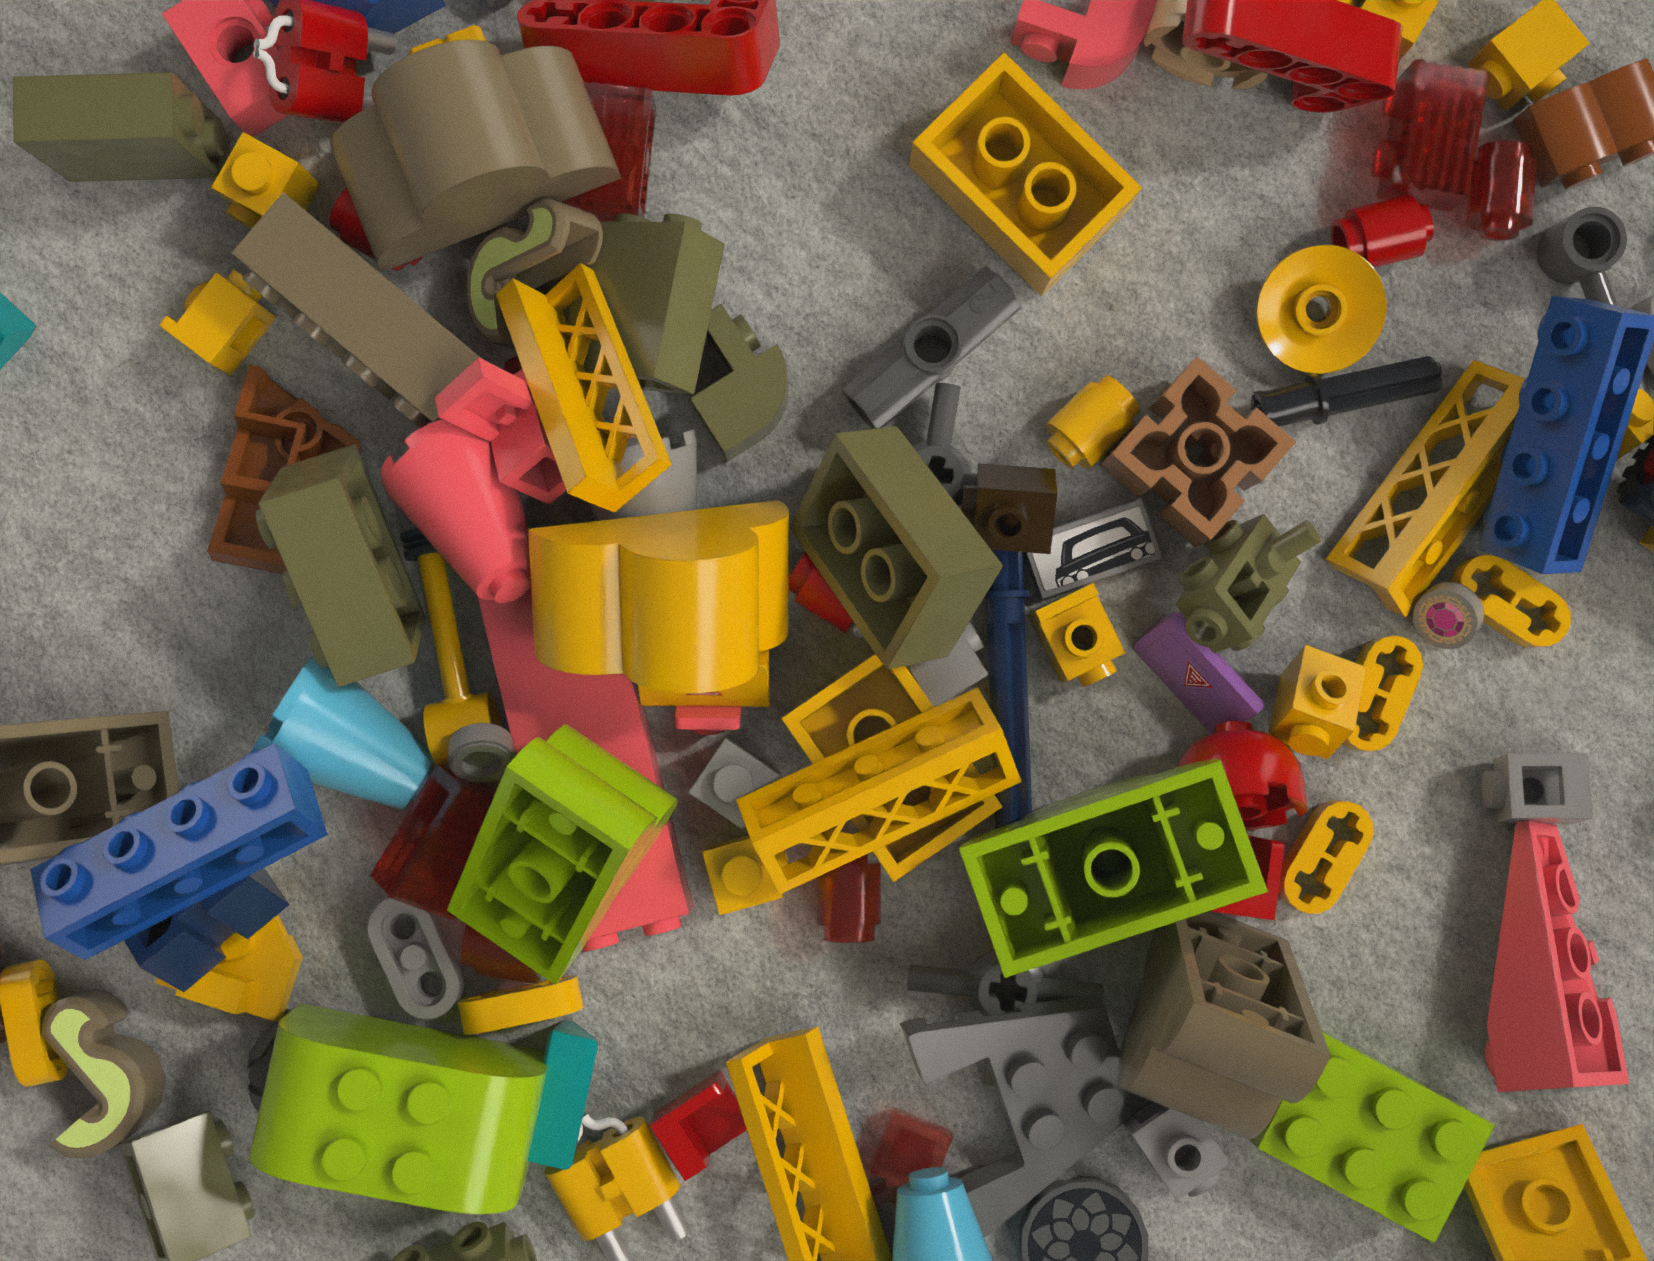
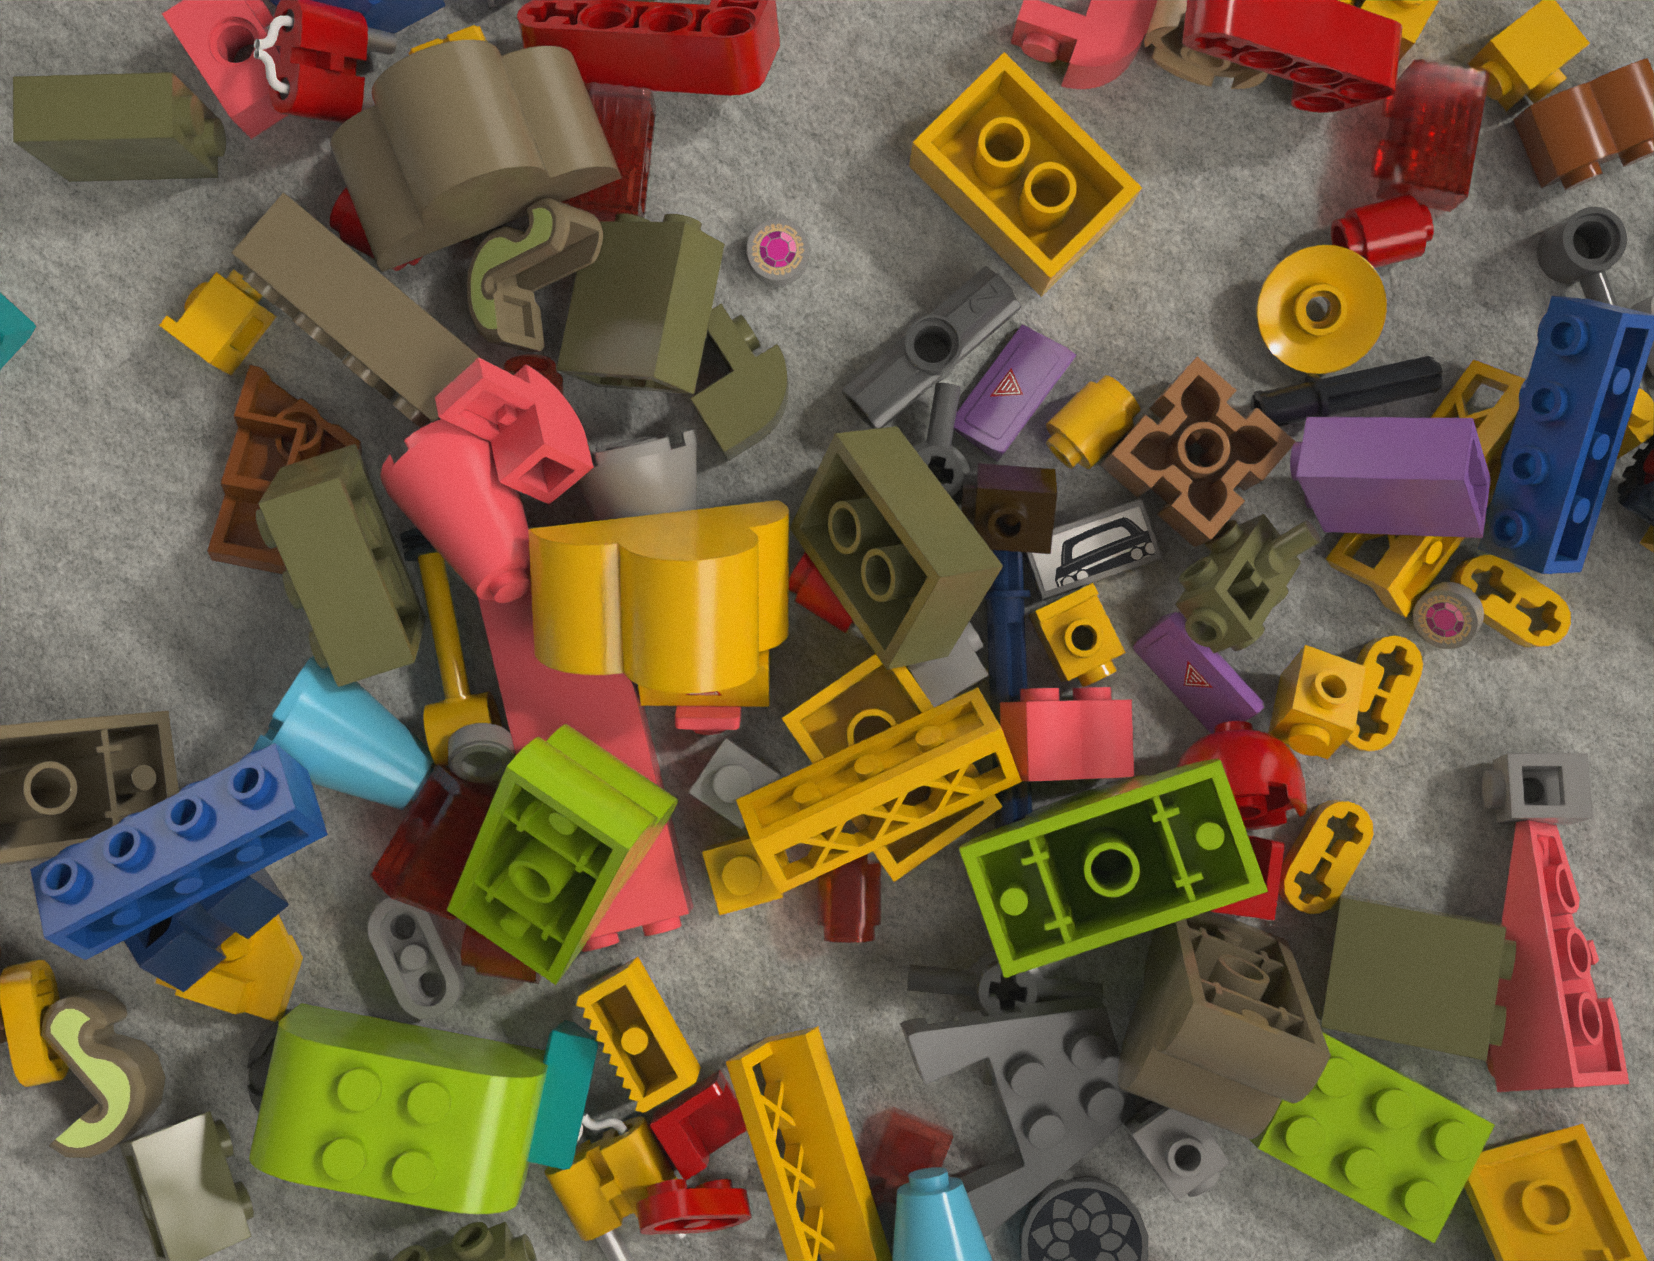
yellow brick [211,132,321,229] -> none
yellow beam [458,975,584,1035] -> none
yellow fence [496,263,672,513] -> none
clear red brick [1466,140,1537,241] -> none
none -> yellow brick [576,957,701,1113]
none -> red plate [636,1179,752,1235]
none -> tile [747,218,810,286]
none -> medium lavender slope [954,324,1076,462]
none -> coral brick [1000,687,1134,781]
none -> medium lavender brick [1290,417,1491,538]
none -> olive brick [1321,894,1516,1061]

